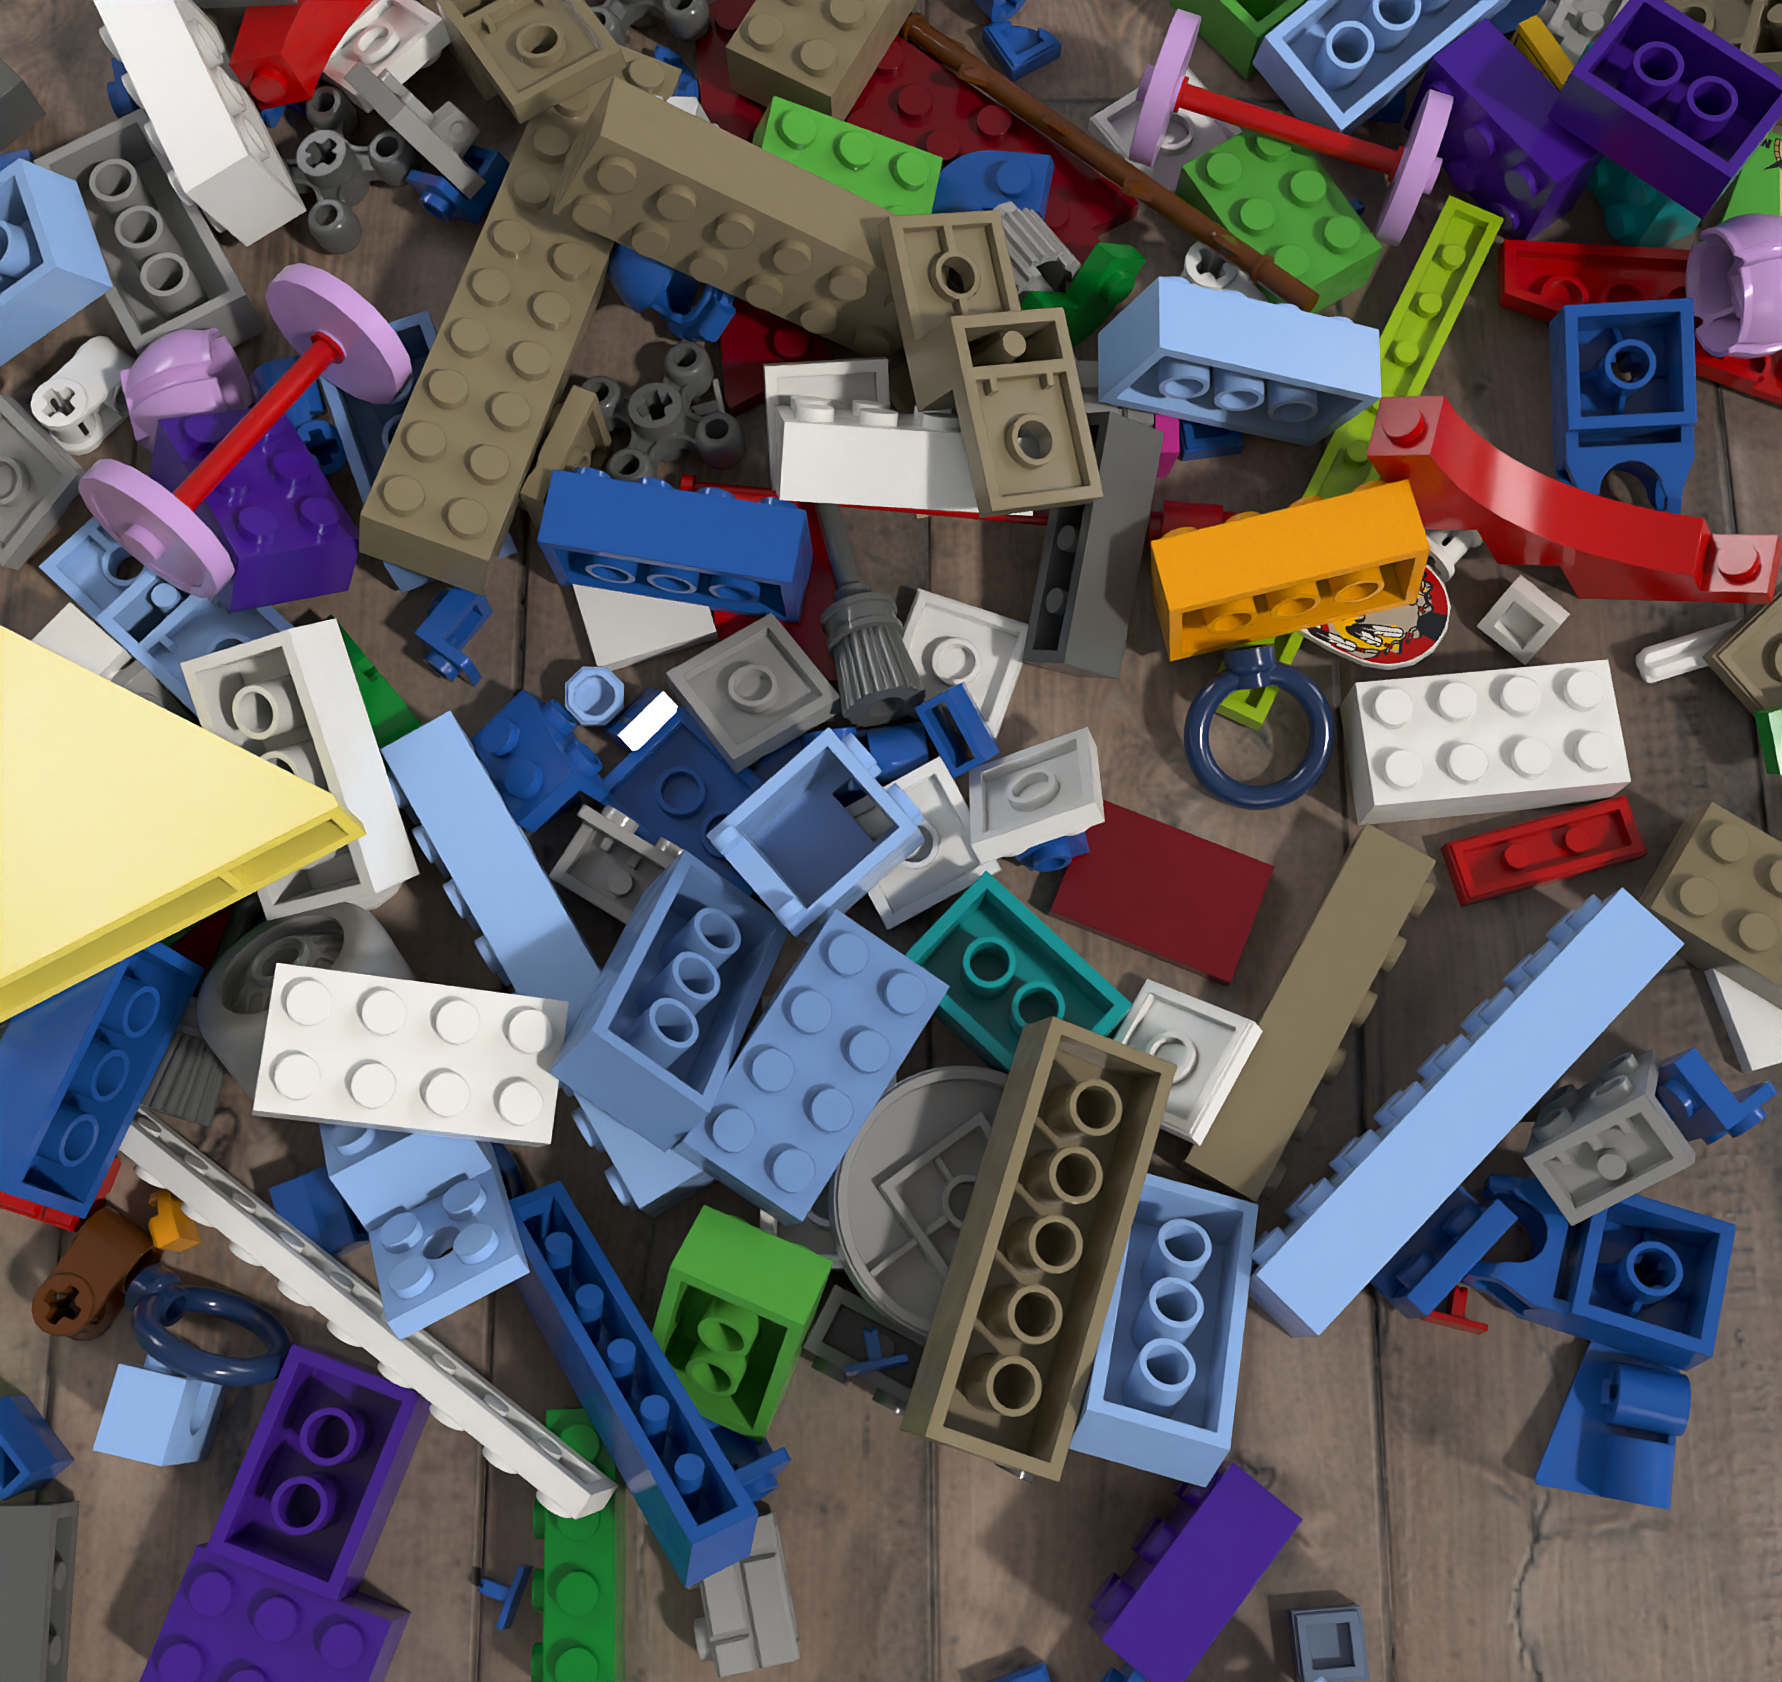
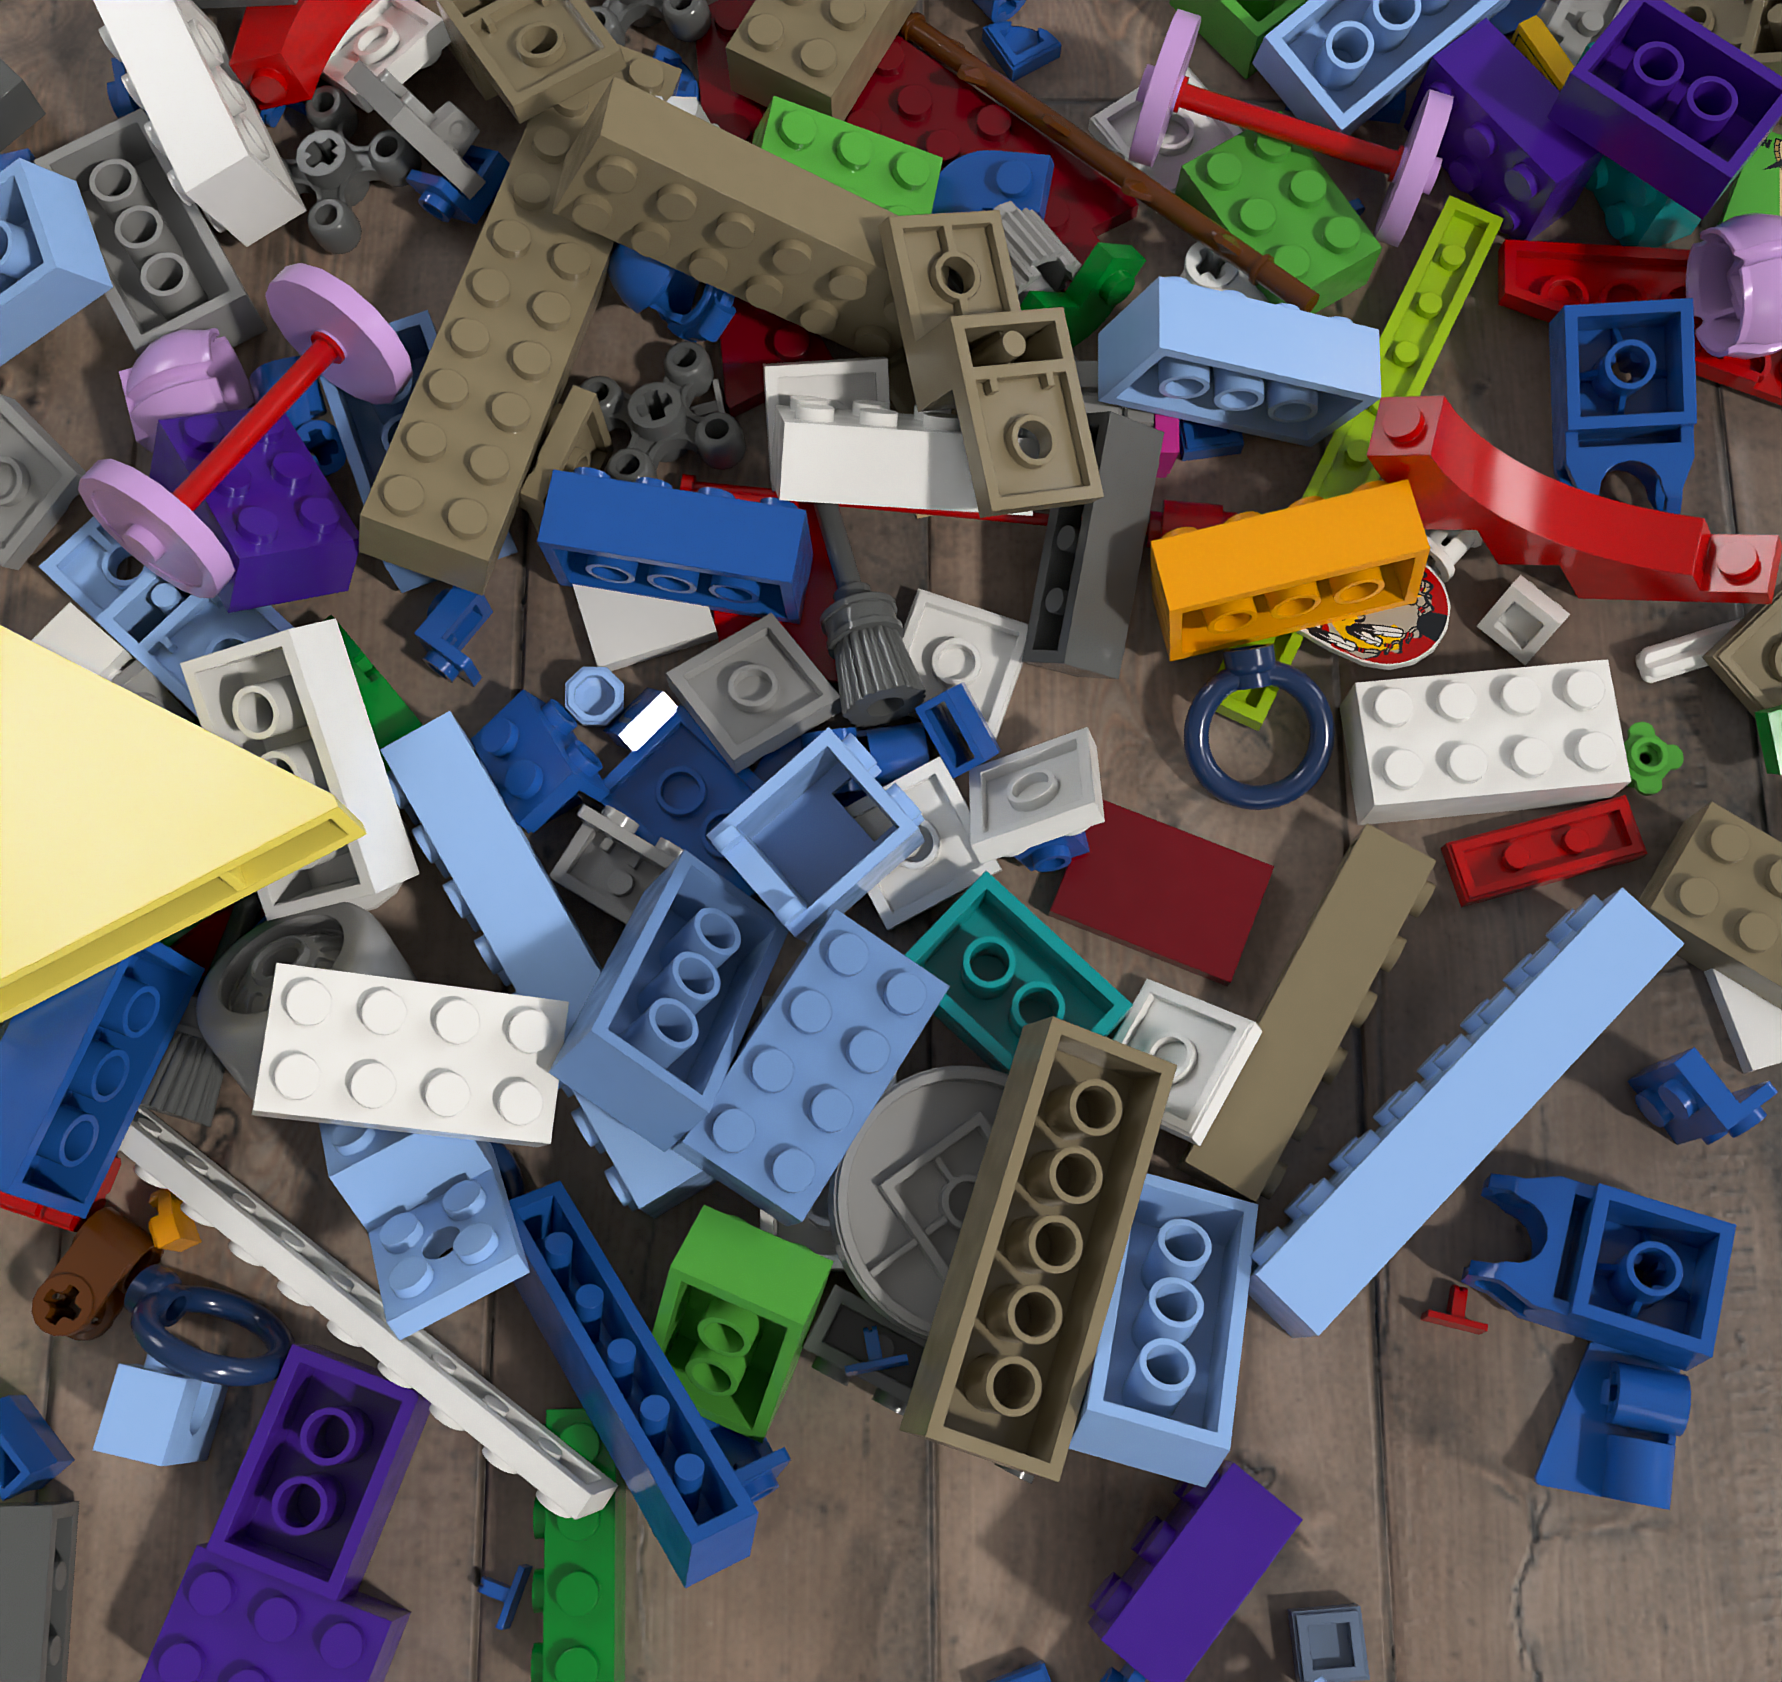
white piece [31,336,136,456] -> none
blue piece [268,1165,370,1258] -> none
light grey brick [687,1510,802,1678] -> none
blue bracket [1370,1185,1518,1319] -> none
light grey bracket [1523,1049,1696,1226] -> none
none -> bright green plate [1624,722,1684,796]

